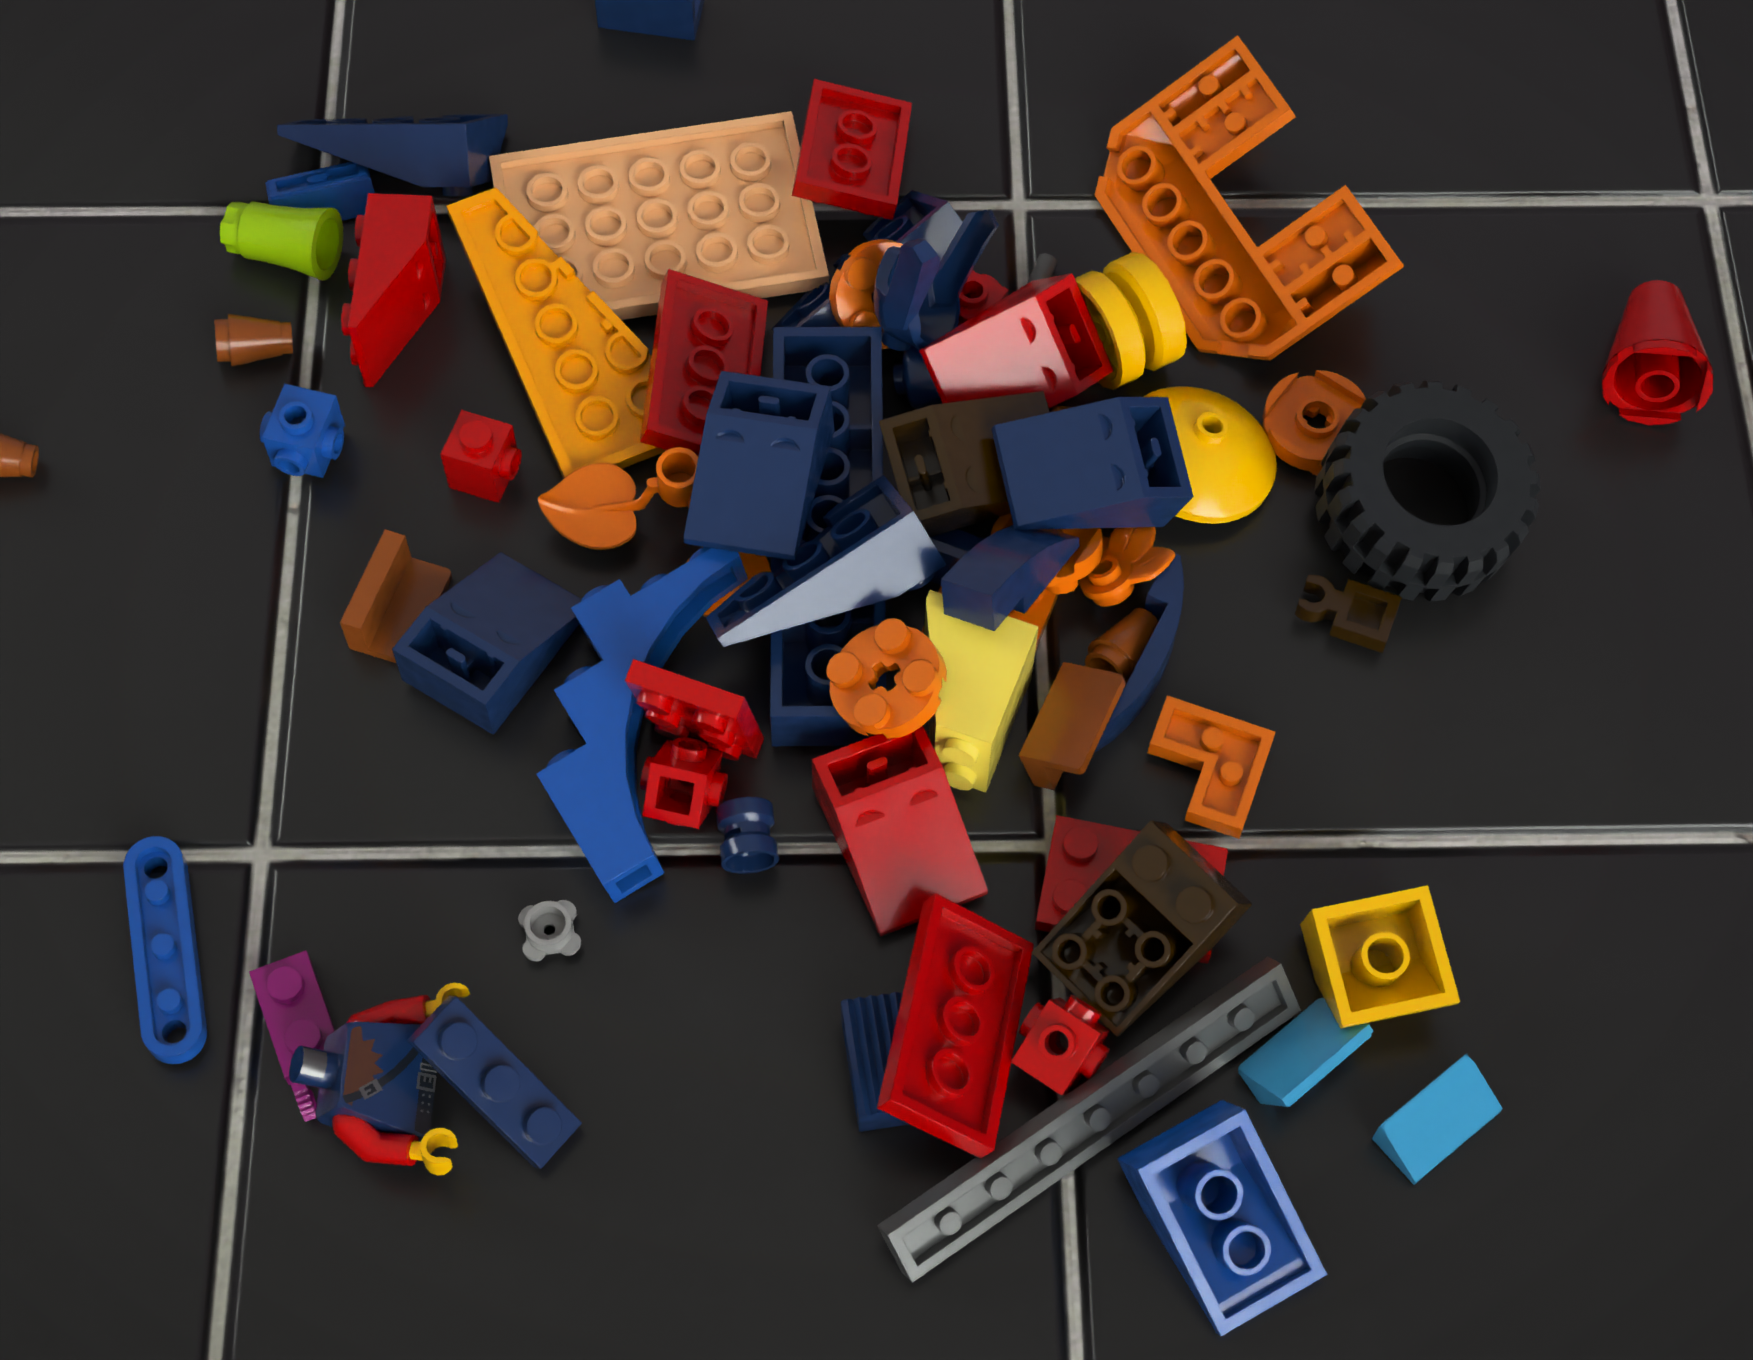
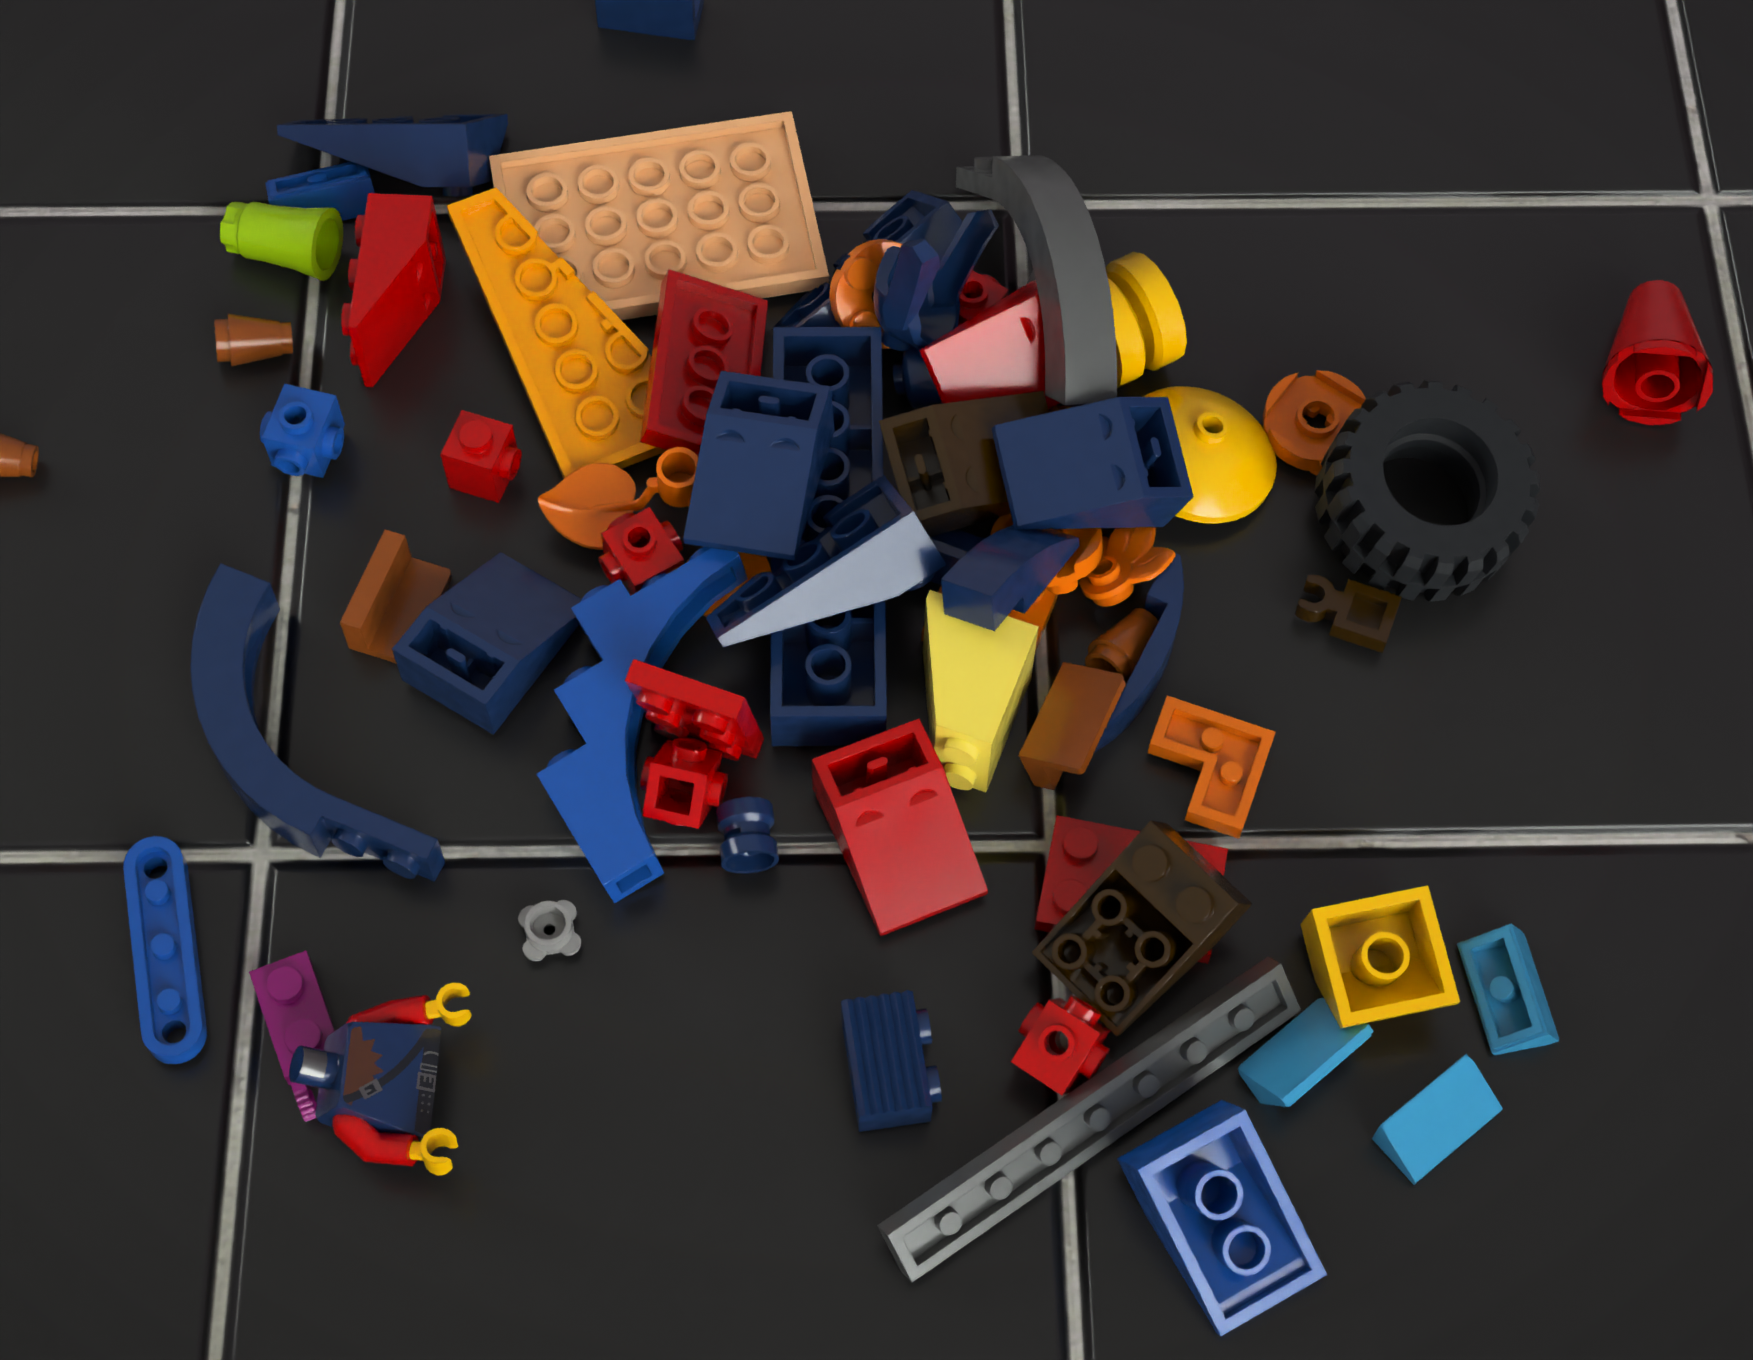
dark blue plate [407,995,582,1169] -> none
red plate [791,79,912,220] -> none
orange plate [826,618,947,739] -> none
red plate [877,893,1034,1159] -> none
orange slope [1094,35,1404,361] -> none
none -> dark blue arch [190,563,445,882]
none -> red brick [598,507,684,596]
none -> dark grey arch [956,155,1117,405]
none -> dark azure slope [1457,923,1559,1055]

